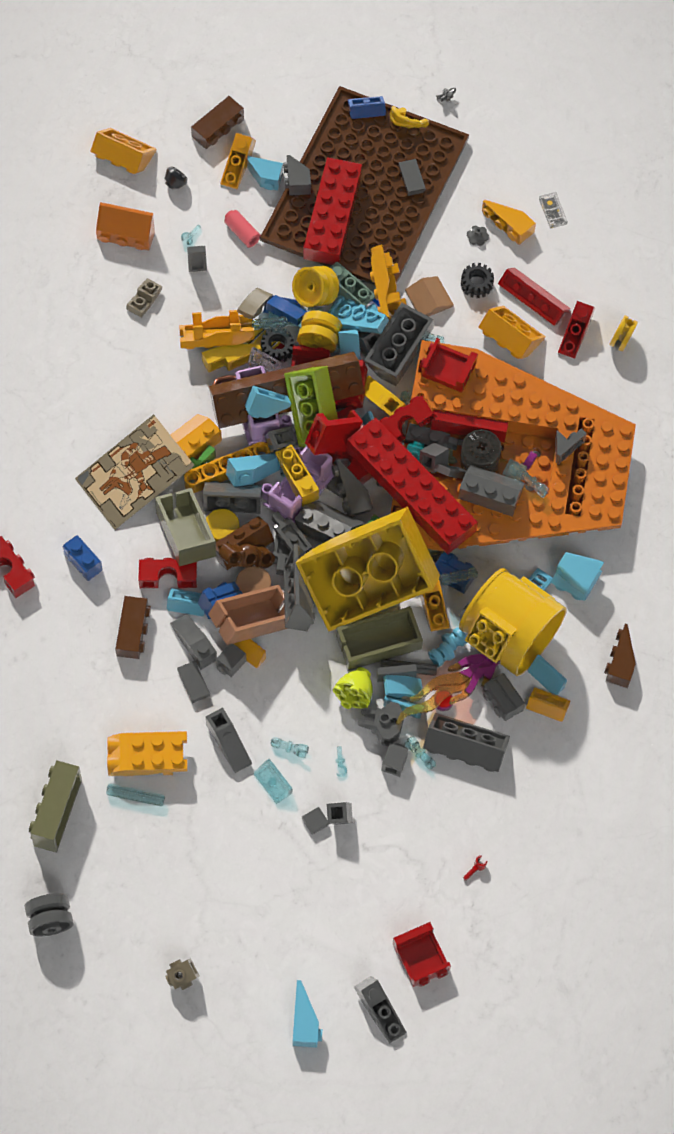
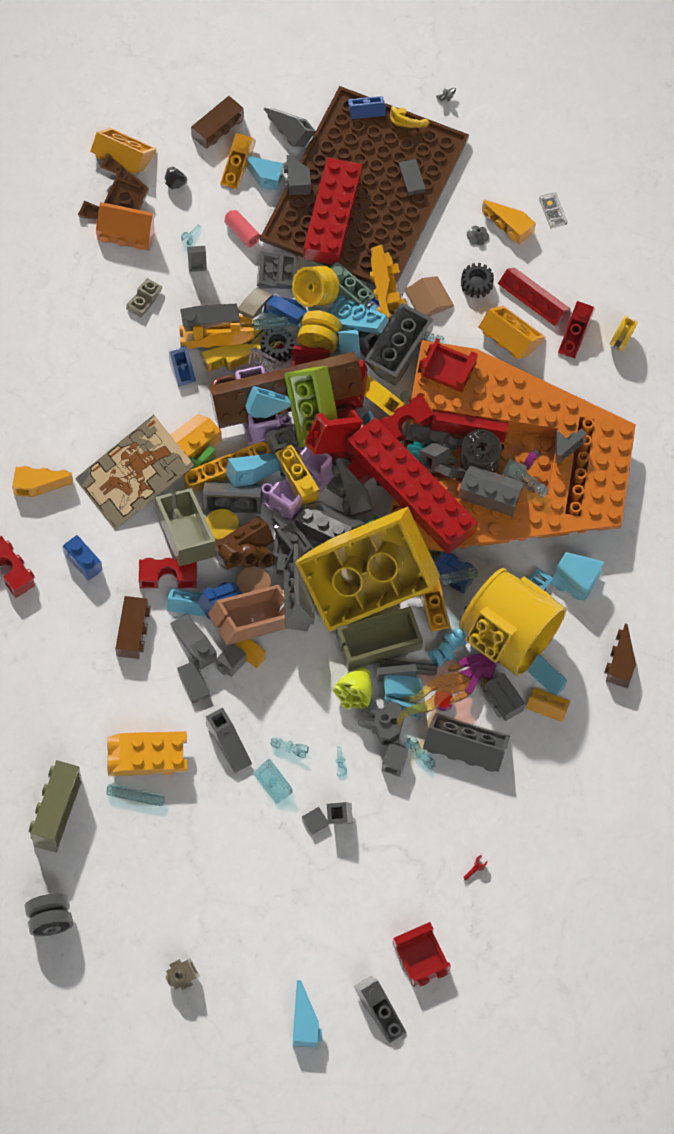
none -> light orange slope [12,466,73,497]
none -> reddish brown wing [78,154,149,219]
none -> blue slope [169,346,196,387]
none -> dark grey slope [180,303,240,332]
none -> dark grey slope [257,251,298,289]
none -> dark grey slope [264,107,316,147]

